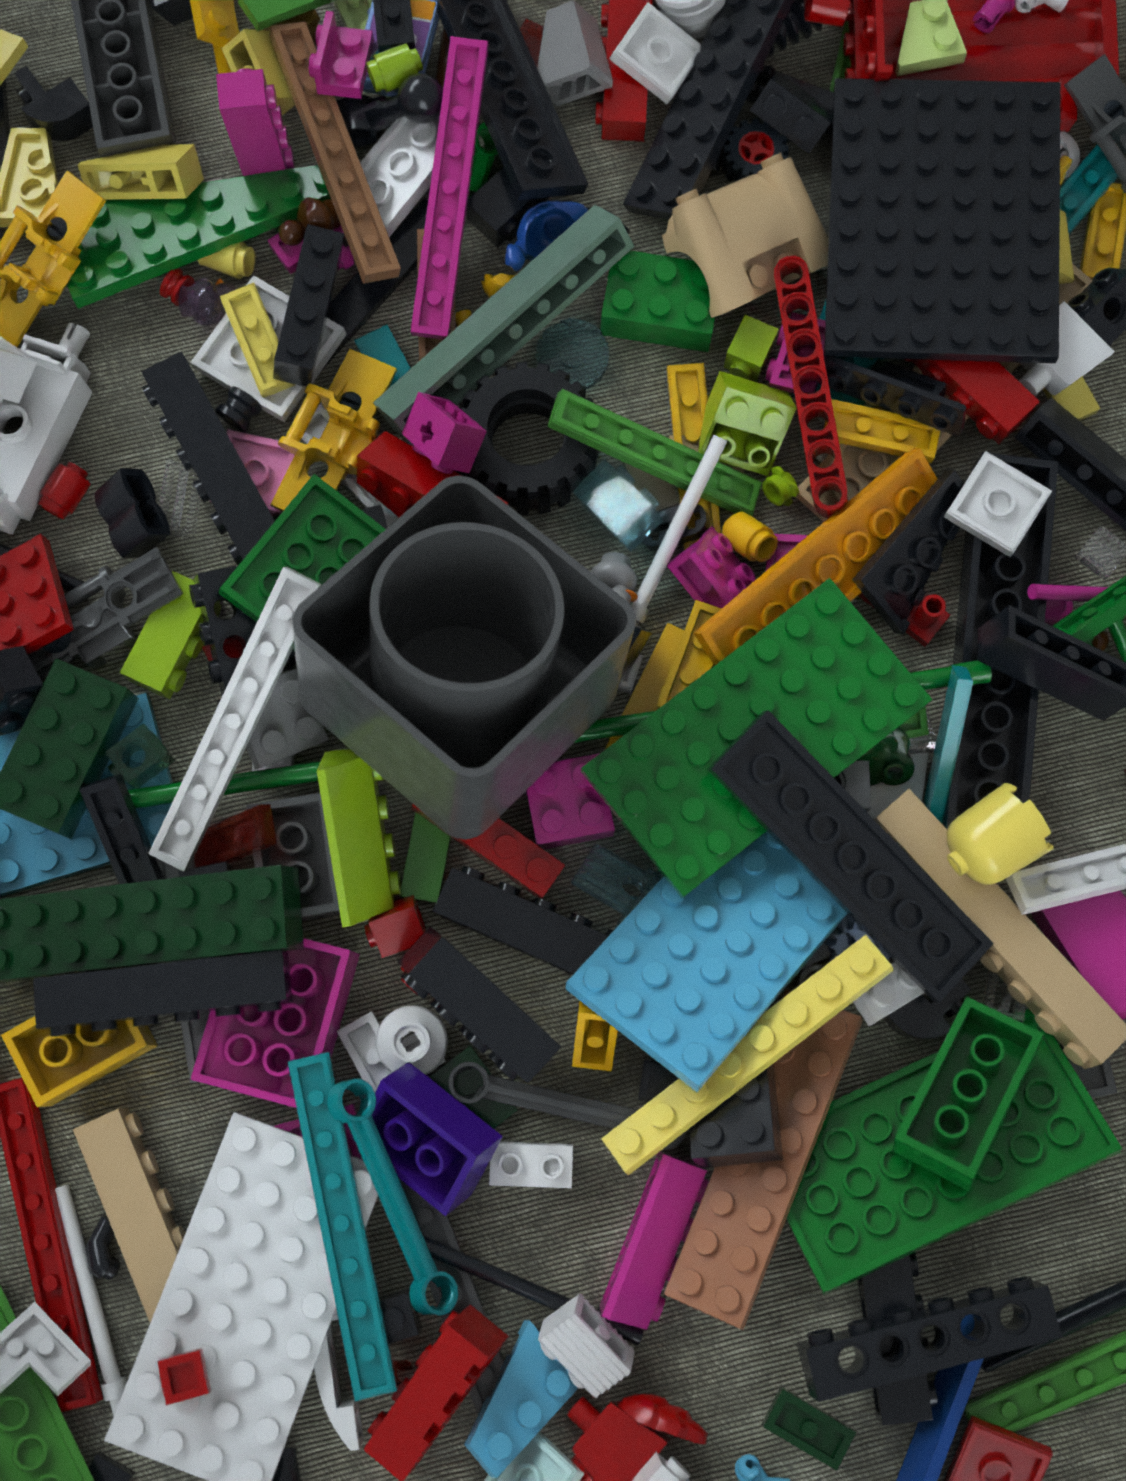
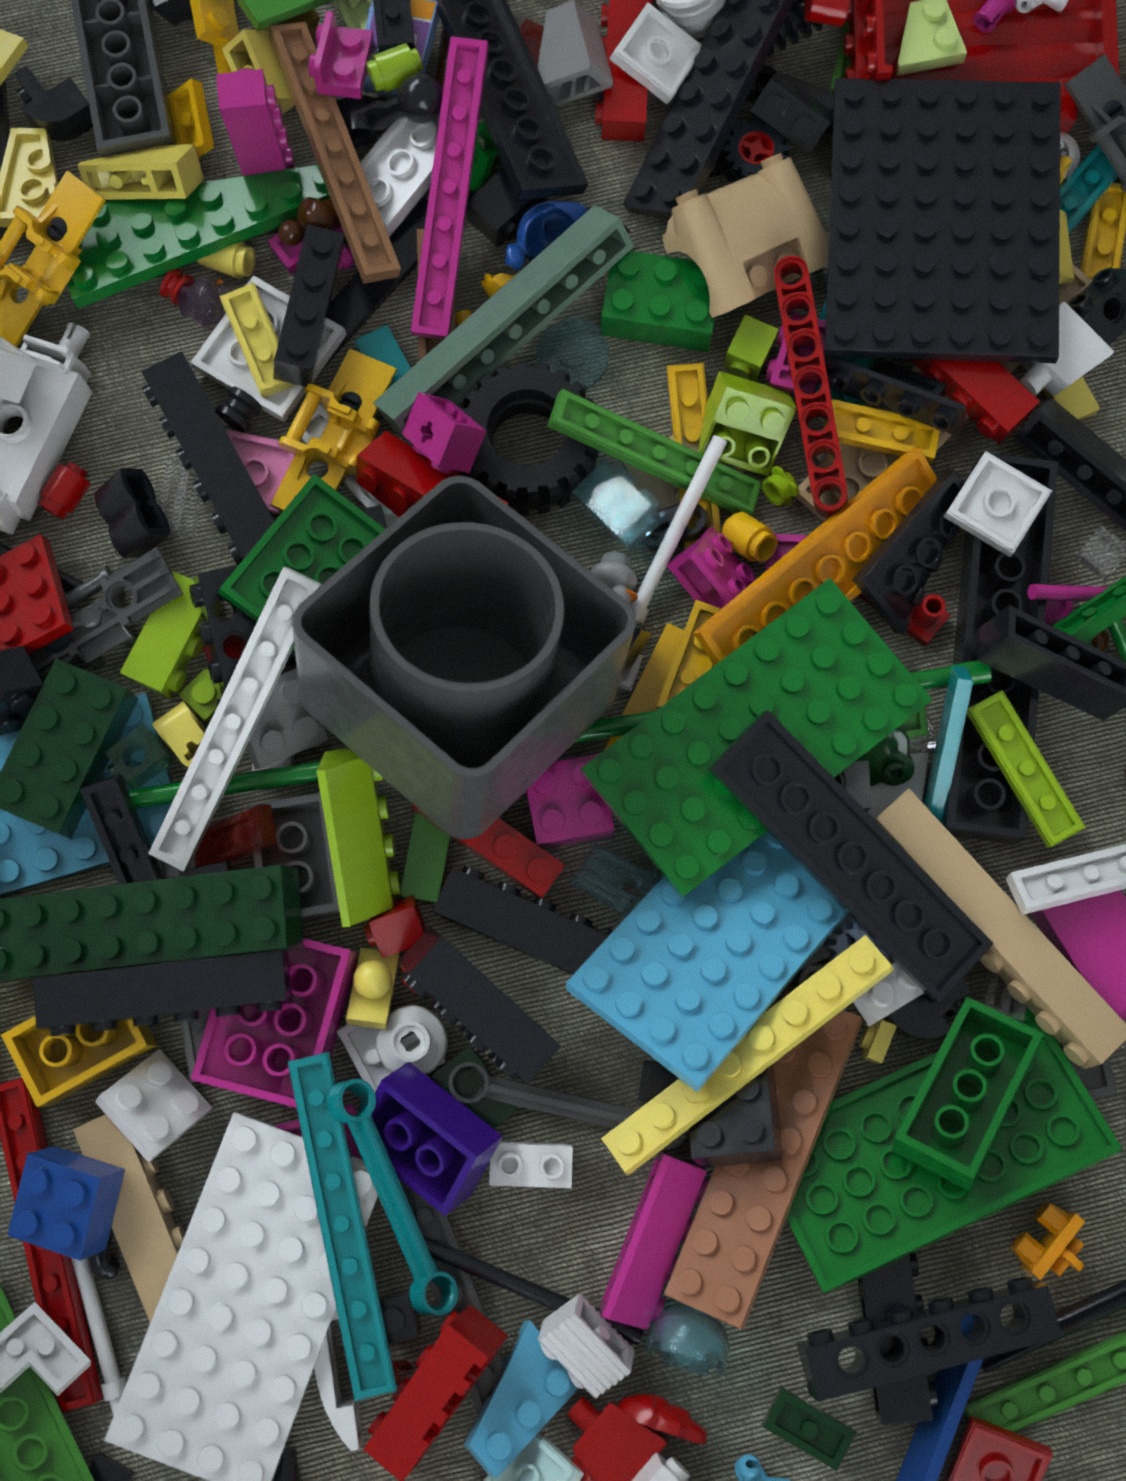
red plate [157,1348,211,1406] -> none
yellow brick [572,1000,618,1071] -> none
light yellow cylinder [947,783,1054,885] -> none
none -> blue brick [7,1146,125,1261]
none -> white plate [95,1049,213,1162]
none -> light yellow piece [152,701,205,768]
none -> yellow plate [167,78,214,159]
none -> lime plate [178,668,222,723]
none -> light yellow tile [346,947,400,1030]
none -> clear light blue cylinder [644,1305,730,1377]
none -> light yellow plate [859,1020,897,1064]
none -> lime tile [967,690,1086,848]
none -> light orange hips [1009,1202,1086,1280]

